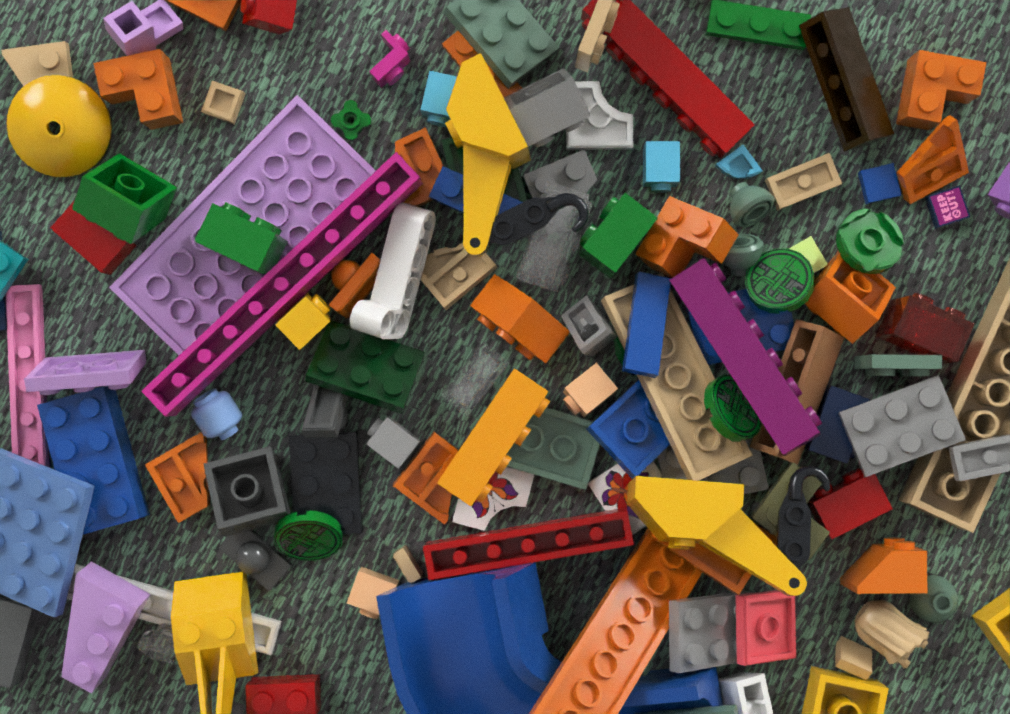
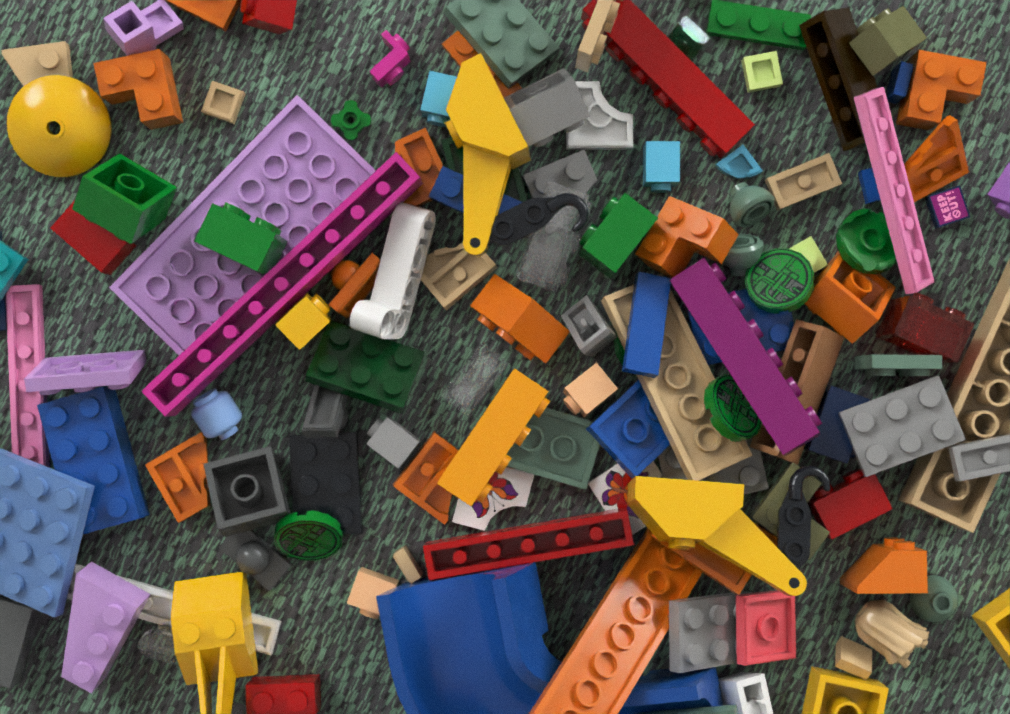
none -> clear green plate [668,16,711,61]
none -> yellowish green plate [741,51,783,93]
none -> olive brick [849,6,927,76]
none -> bright pink tile [854,87,934,294]
none -> blue tile [886,61,914,104]

